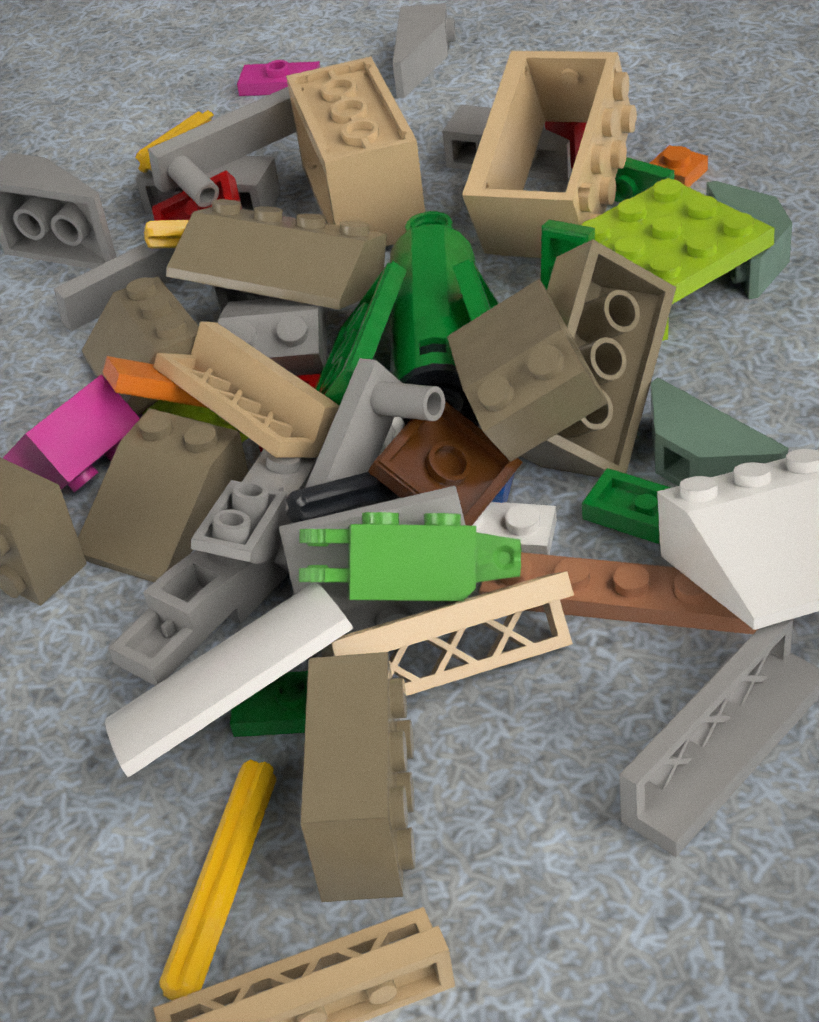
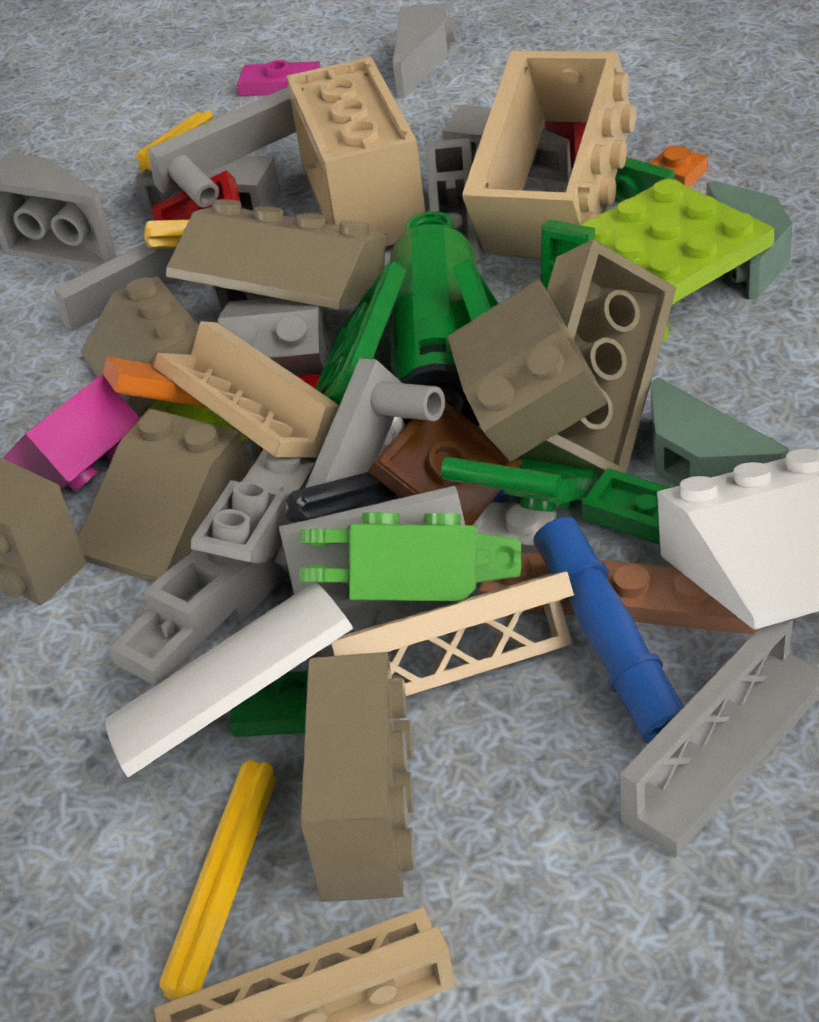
none -> light grey slope [425,138,480,264]
none -> green plate [441,456,597,512]
none -> blue piece [533,517,684,744]

